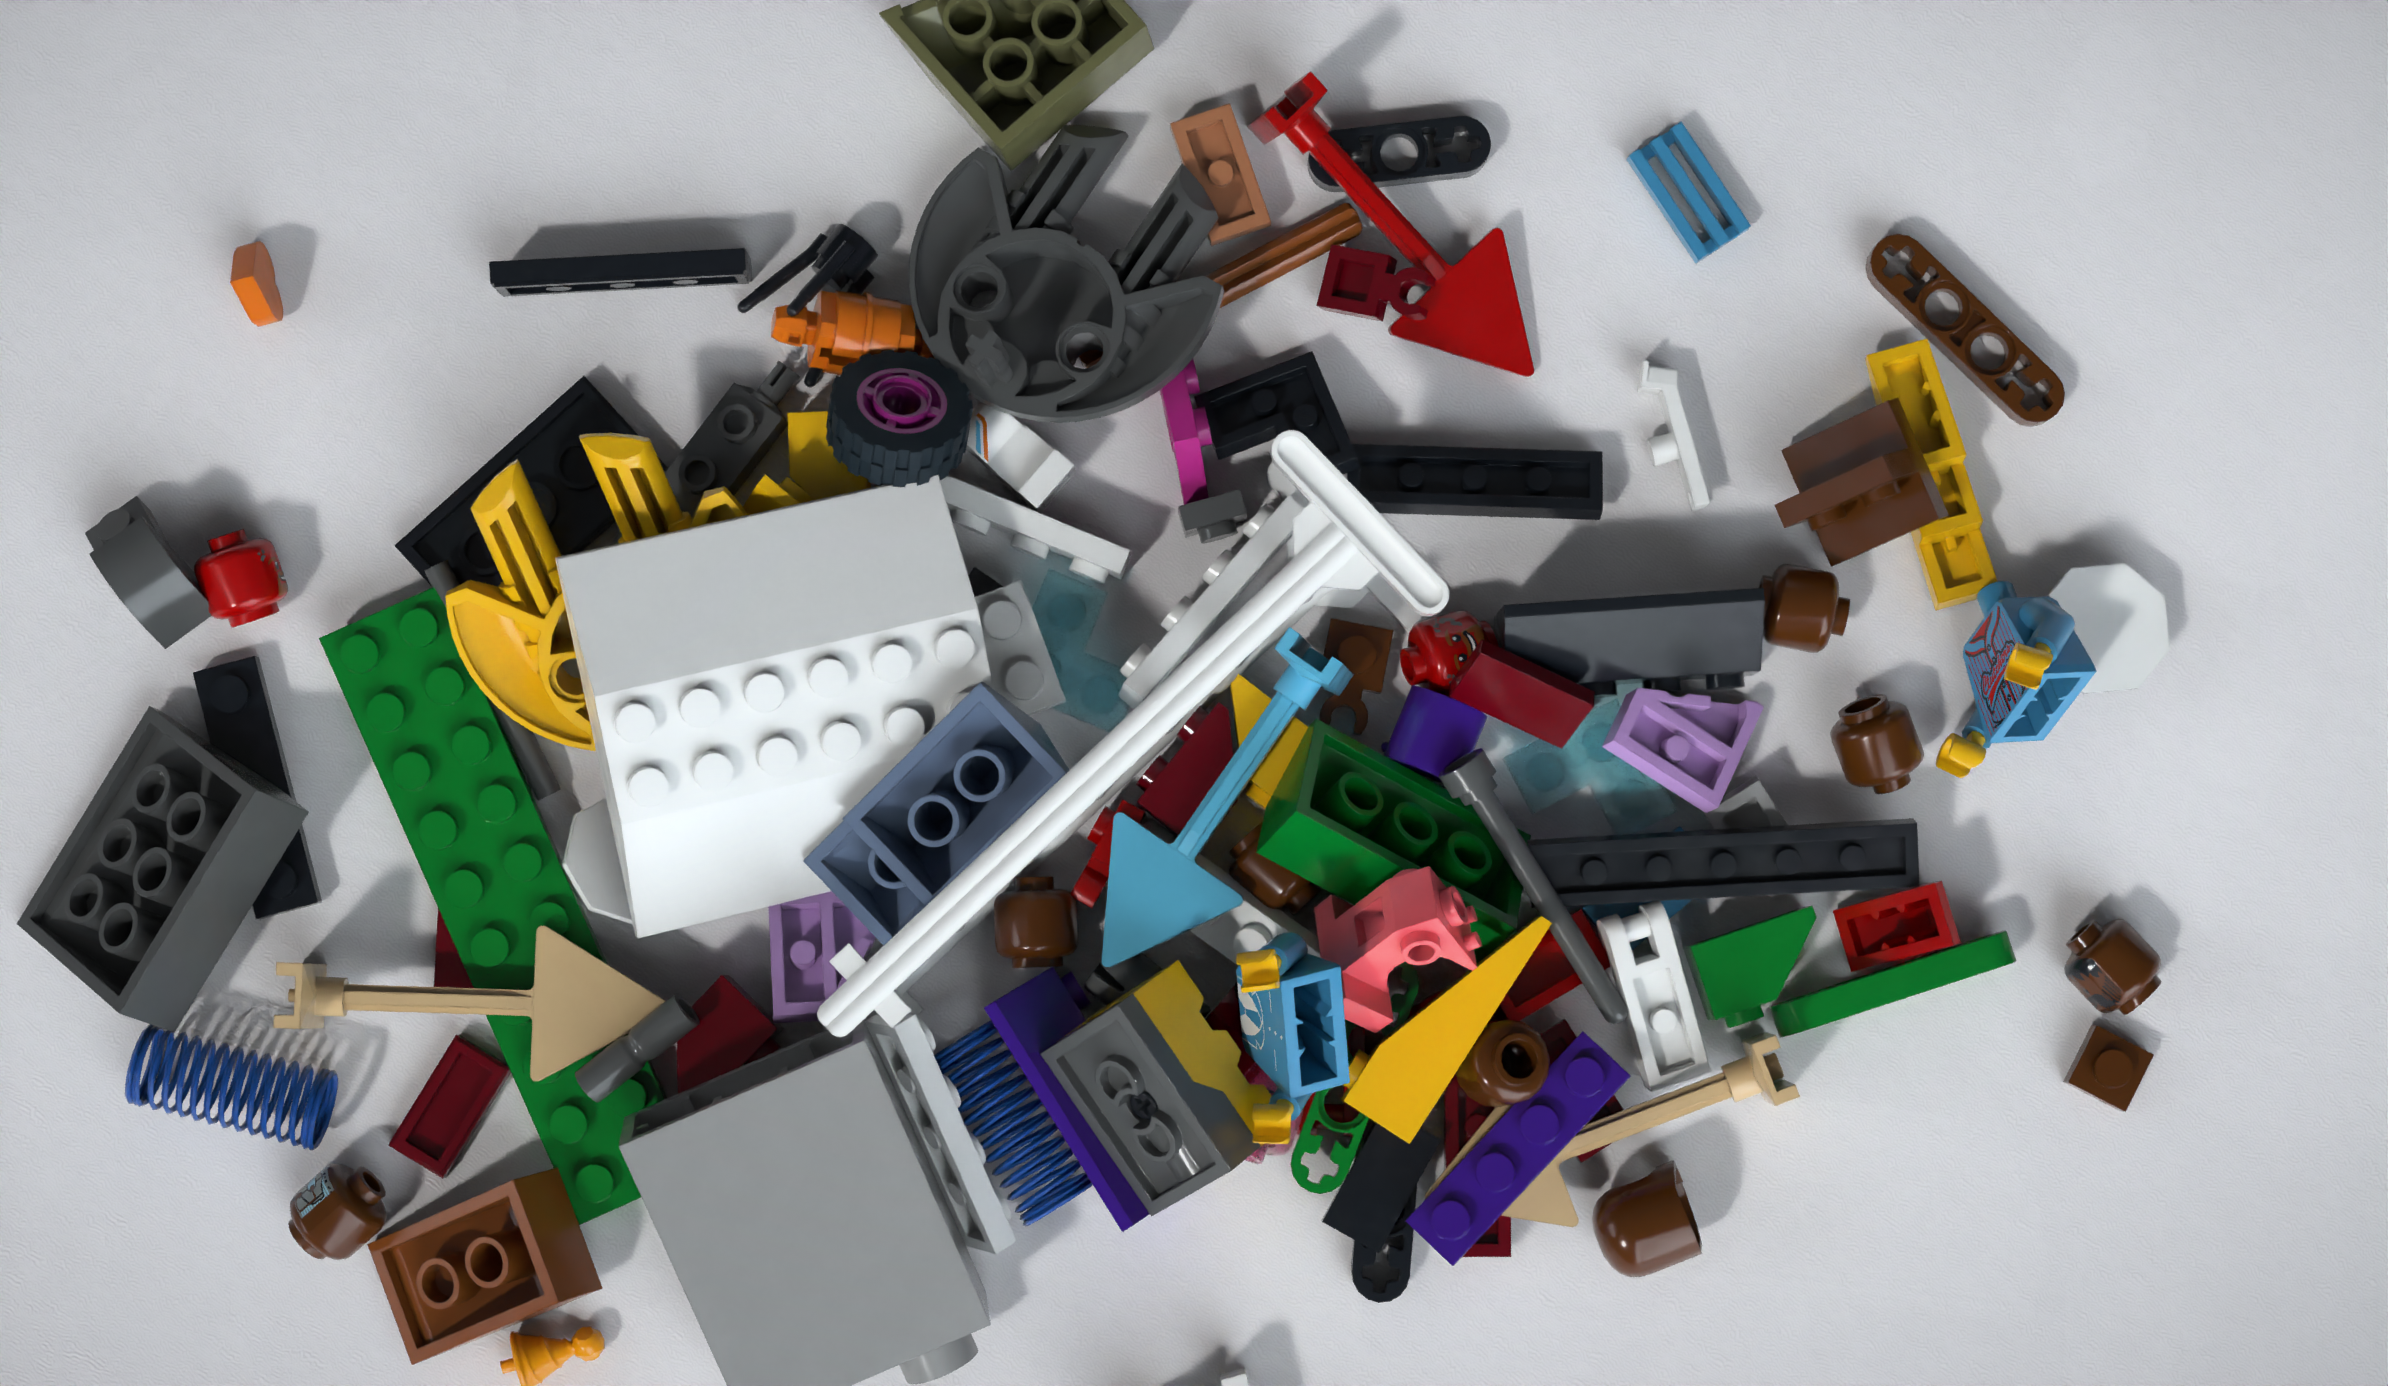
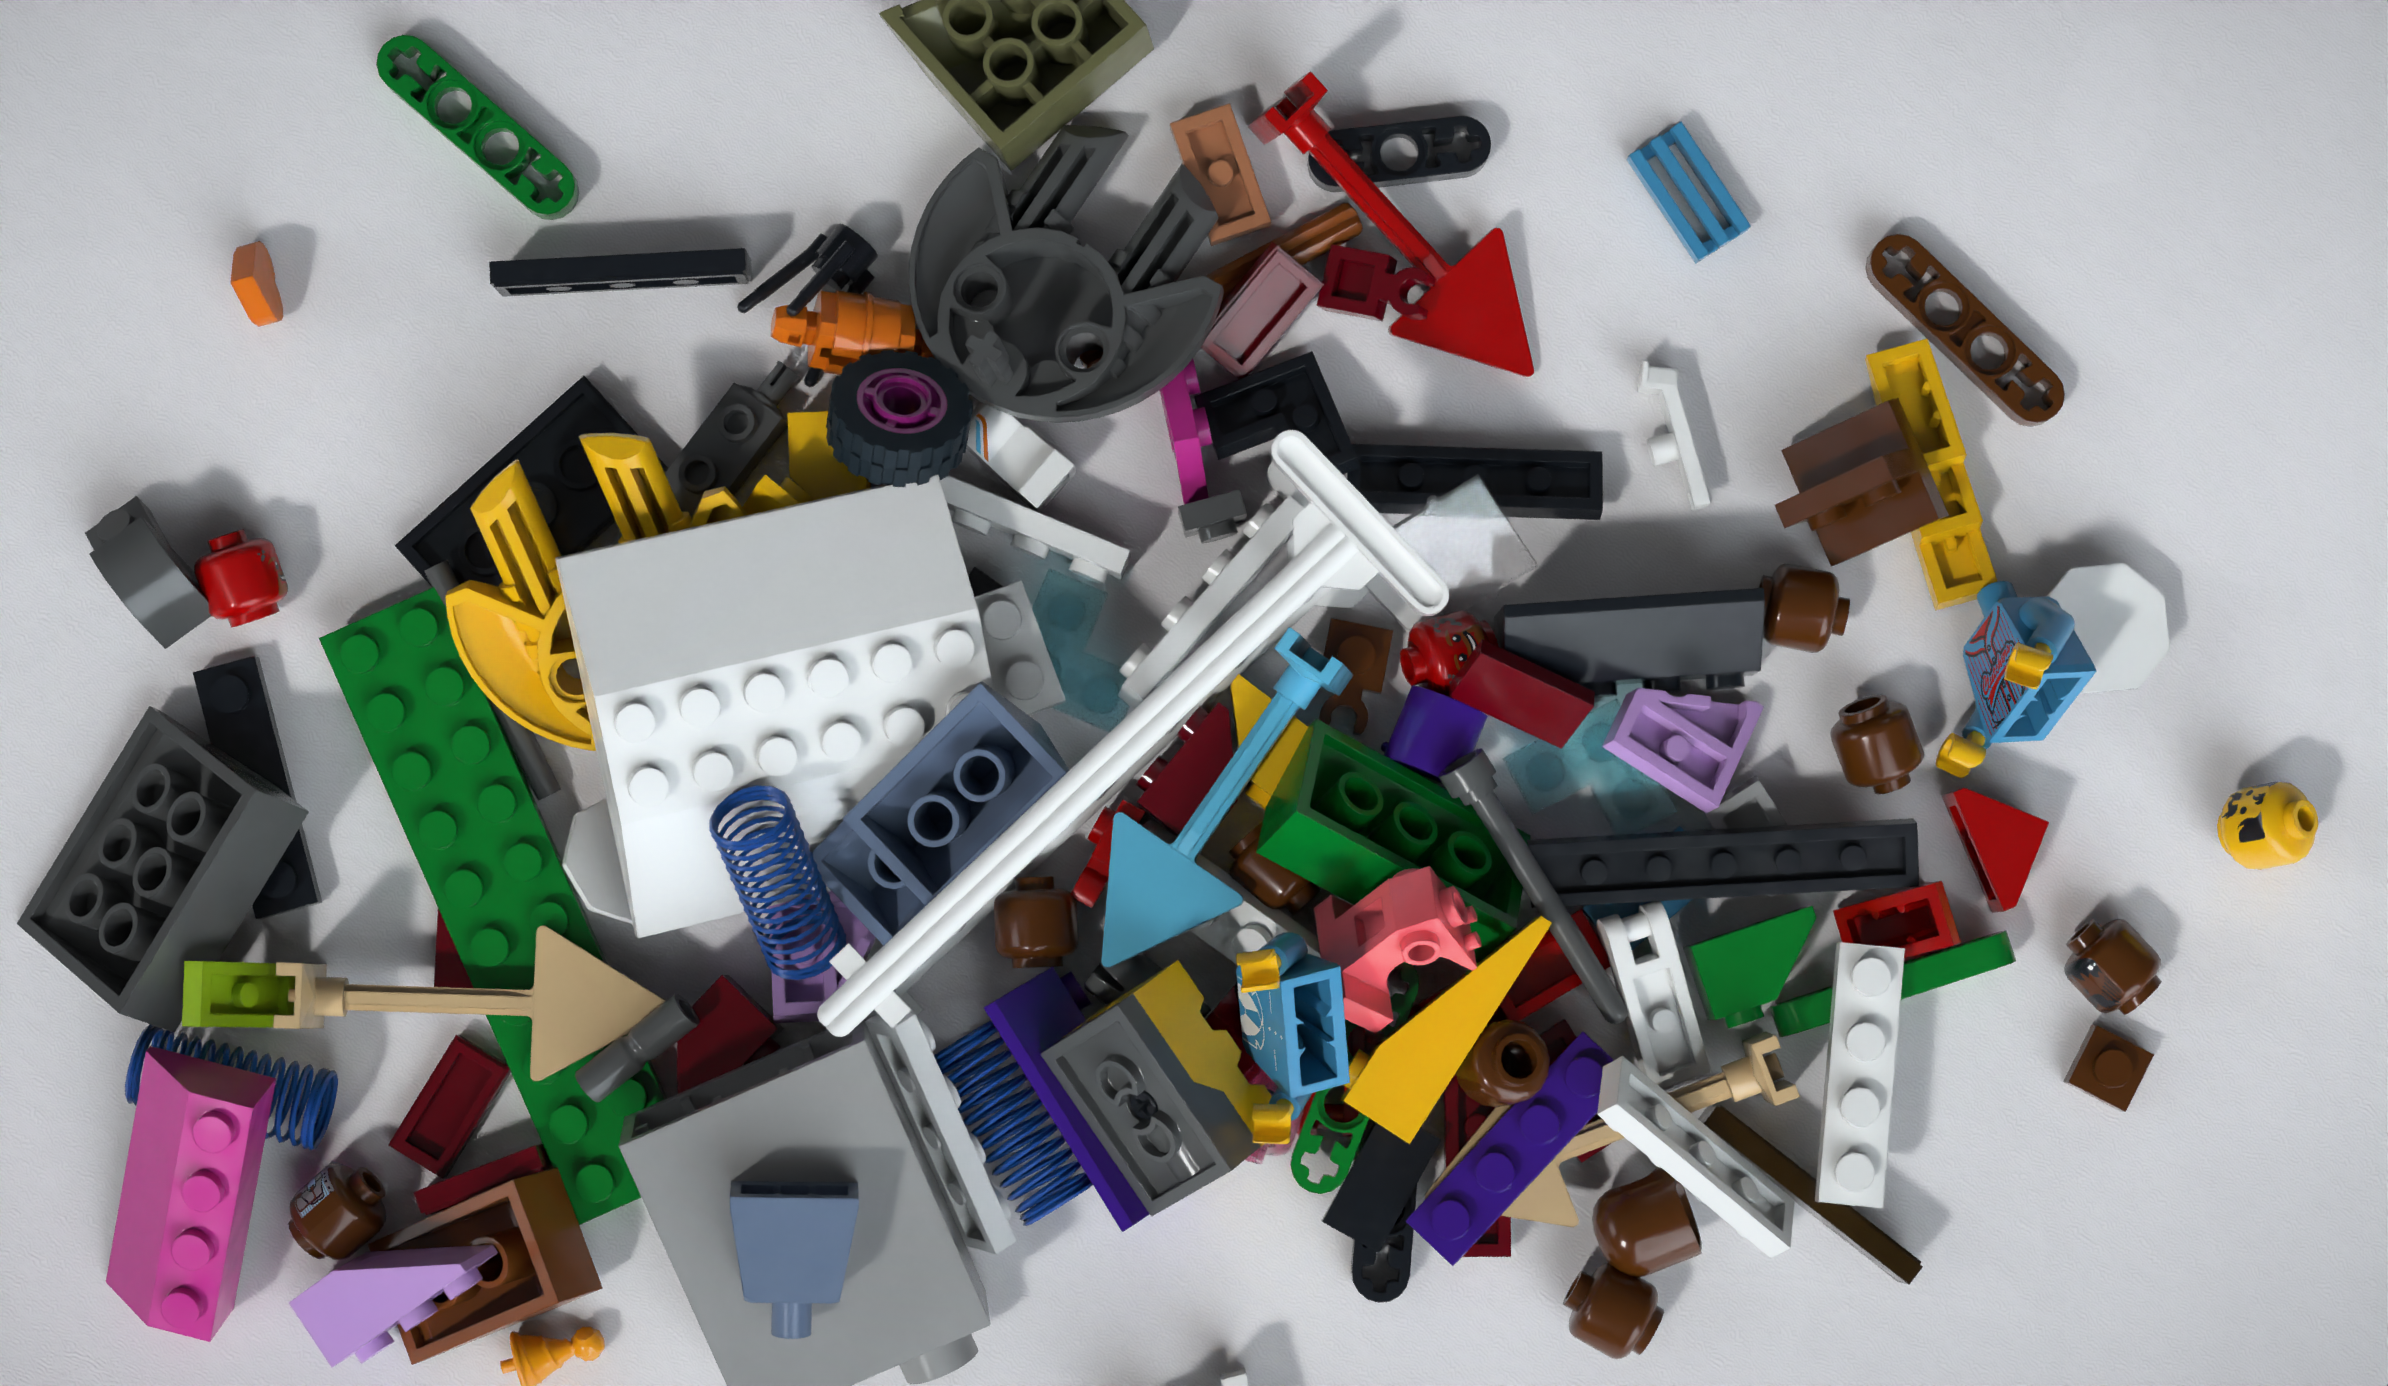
none -> dark pink slope [106,1046,276,1342]
none -> lime plate [182,961,296,1028]
none -> lavender slope [289,1245,498,1367]
none -> green beam [376,35,579,220]
none -> dark red tile [413,1144,552,1215]
none -> blue piece [709,786,846,980]
none -> sand blue torso [730,1181,859,1339]
none -> tile [1201,241,1324,379]
none -> clear piece [1392,474,1538,614]
none -> reddish brown head [1563,1263,1664,1359]
none -> white plate [1597,1056,1794,1258]
none -> dark brown tile [1698,1105,1923,1285]
none -> white plate [1815,942,1905,1209]
none -> red slope [1942,788,2049,913]
none -> yellow head [2217,782,2318,870]

